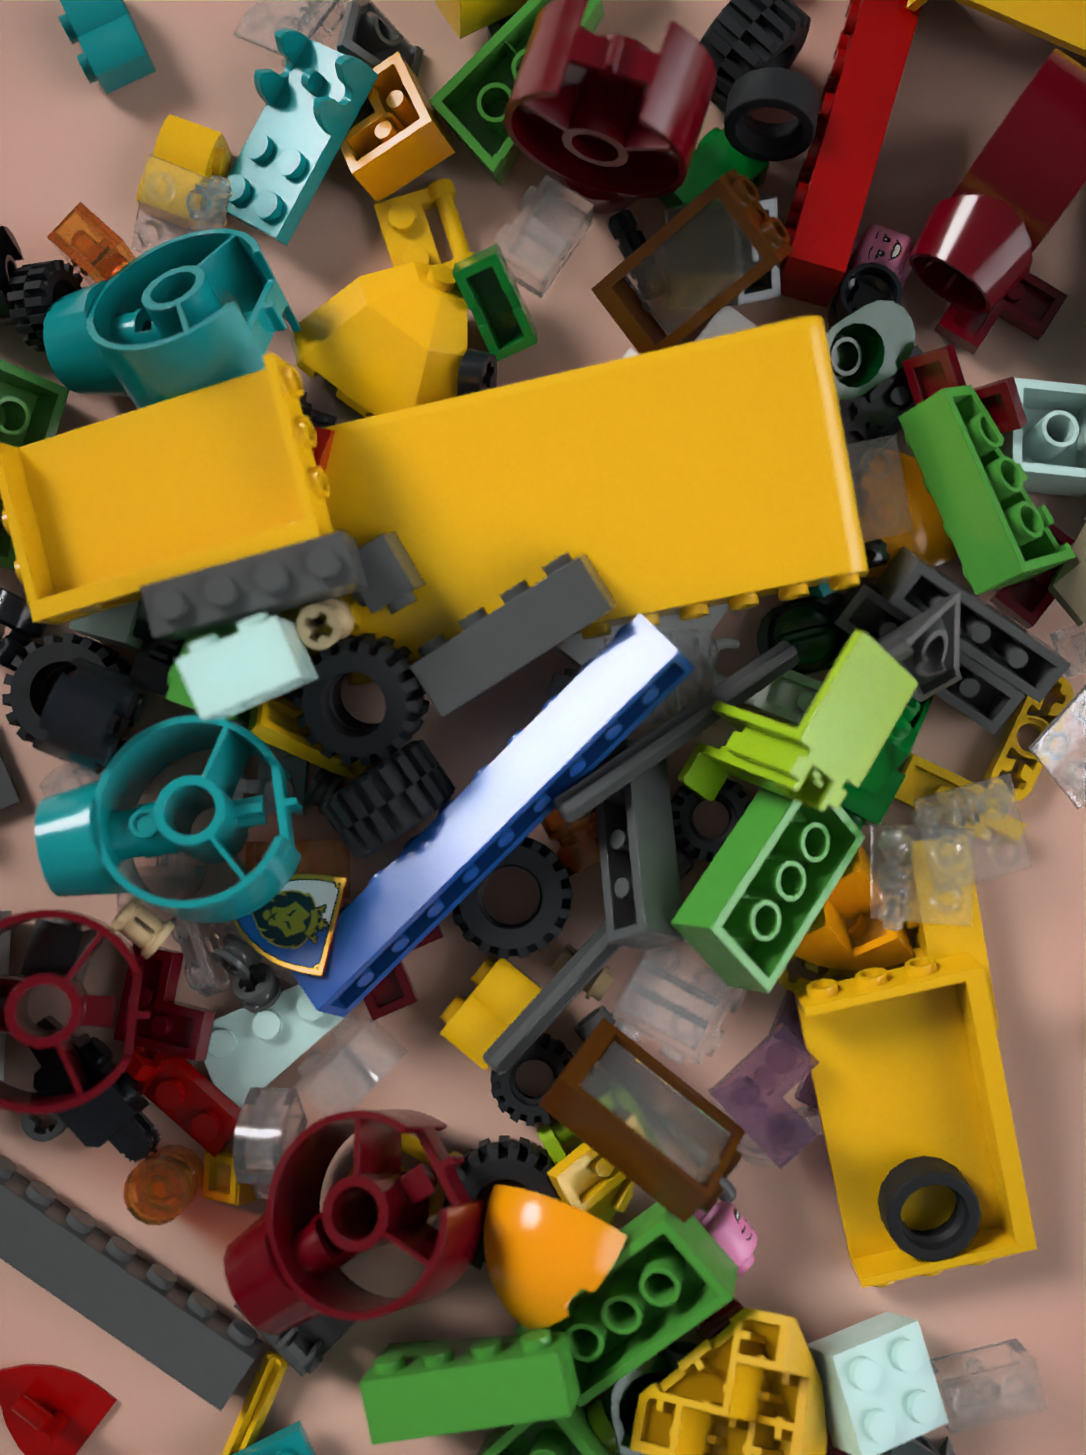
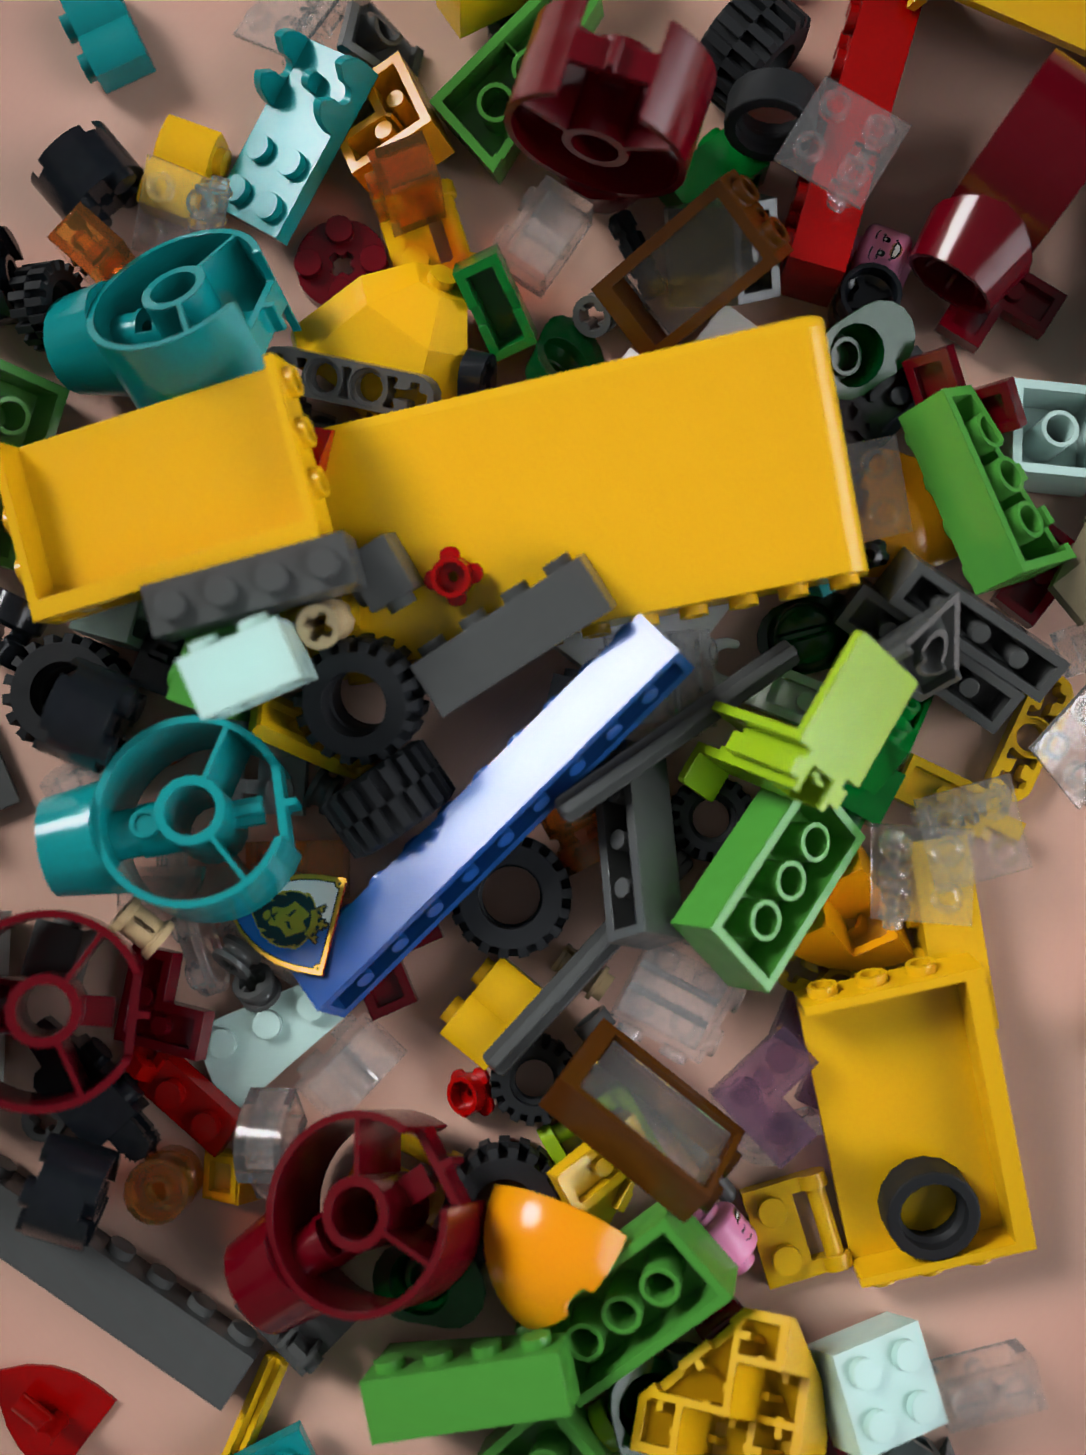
none -> black brick [15,1132,122,1253]
none -> black brick [31,121,144,238]
none -> dark grey beam [265,346,441,414]
none -> dark red plate [294,215,389,308]
none -> clear orange brick [363,131,446,237]
none -> dark green piece [372,1244,486,1329]
none -> red plate [424,546,484,607]
none -> red plate [447,1067,495,1118]
none -> dark green piece [525,315,604,380]
none -> dark grey bush [573,292,617,338]
none -> yellow plate [739,1166,853,1290]
none -> clear hinge [774,76,912,213]

